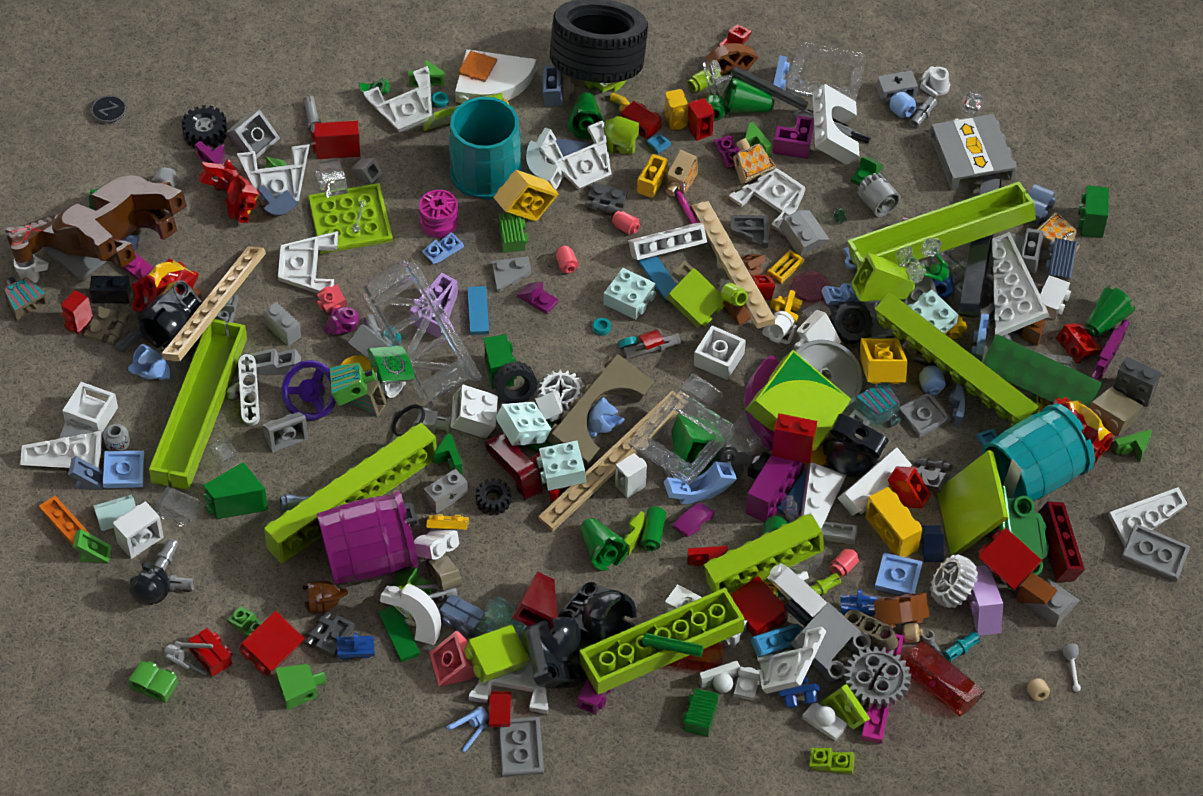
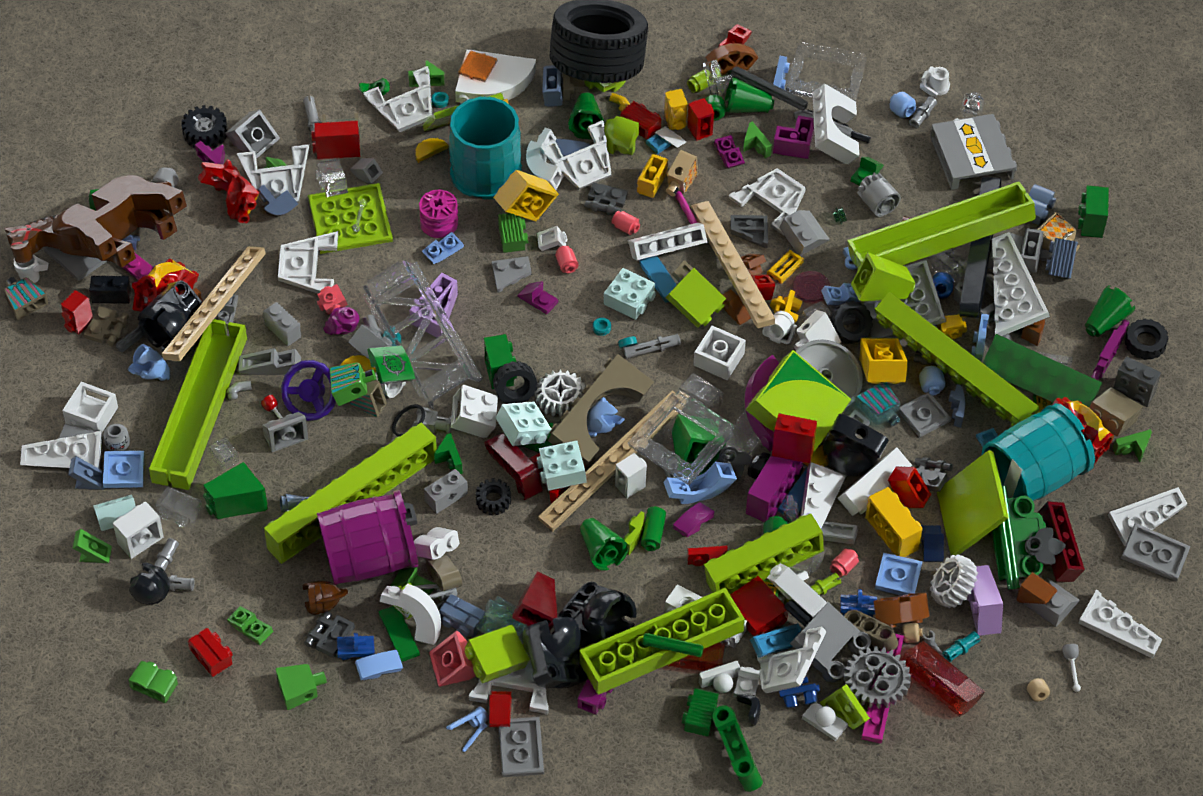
orange plate [39,495,90,546] -> none
black tile [91,95,127,125] -> none
light grey plant [164,641,213,675] -> none
white beam [238,354,260,426] -> none
red brick [239,610,305,676] -> none
yellow plate [427,514,469,530] -> none
dark azure tile [468,286,489,335] -> none
white brick [535,391,565,422] -> none
red slope [638,329,665,350] -> none
lime brick [721,283,748,306] -> none
tan torso [733,138,776,184] -> none
lime slope [809,748,855,775] -> none
light grey brick [876,70,918,103] -> none
clear plant [896,238,949,283] -> none
light aqua brick [908,290,958,333] -> none
red brick [978,527,1042,591] -> none
white brick [1040,275,1071,320] -> none
red bracket [1056,323,1101,364] -> none
none -> red hinge [261,395,283,419]
none -> light blue slope [355,650,403,680]
none -> yellow tile [415,138,449,163]
none -> white bracket [537,226,567,251]
none -> white sticker [655,126,686,148]
none -> green plate [712,705,763,792]
none -> black hair [737,694,761,726]
none -> dark grey plate [1025,528,1065,565]
none -> white wing [1079,590,1162,659]
none -> black tyre [1125,319,1168,360]

